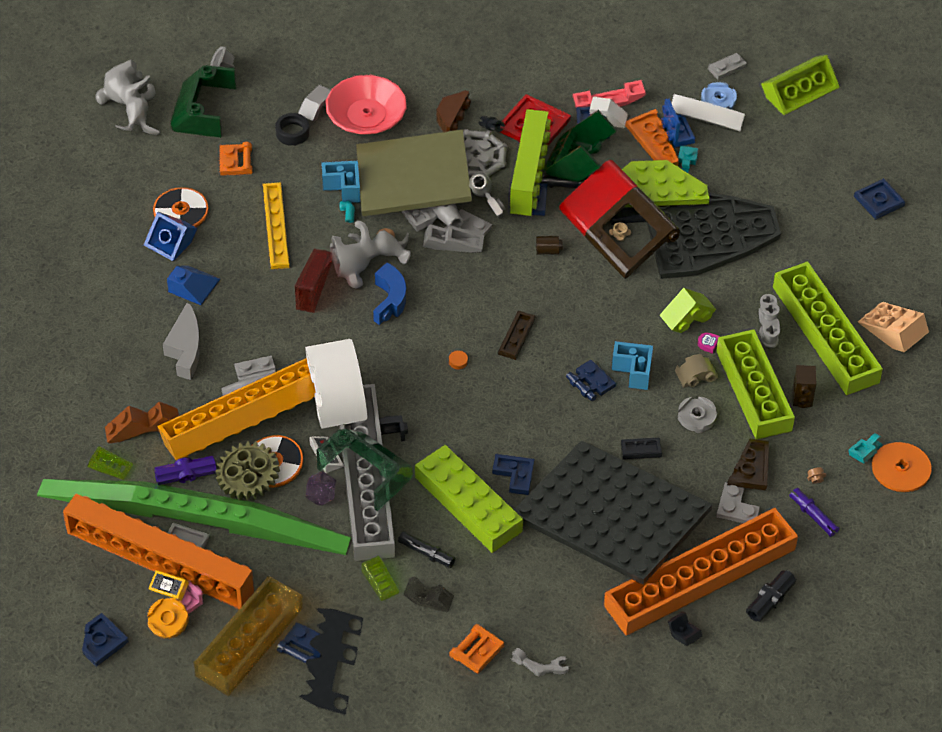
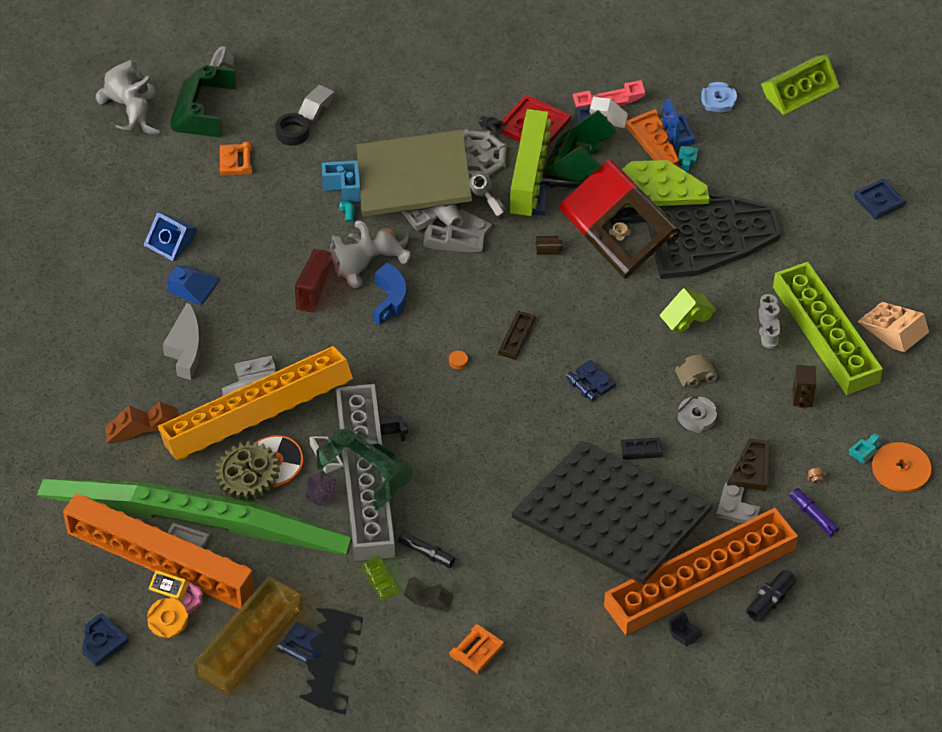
clear neon green slope [88,446,133,480] -> none
piece [153,188,208,227] -> none
dark purple piece [154,456,216,485] -> none
yellow tile [263,182,289,269] -> none
white panel [305,339,367,429] -> none
coral dish [326,75,407,135] -> none
lime brick [415,445,523,553] -> none
reddish brown slope [436,90,471,132] -> none
dark blue plate [492,454,534,495] -> none
light grey piece [511,648,569,676] -> none
dark azure brick [612,341,653,390] -> none
white slope [672,94,745,131] -> none
dark pink tile [698,333,720,353] -> none
light grey plate [708,53,747,80] -> none
lime brick [716,329,795,439] -> none

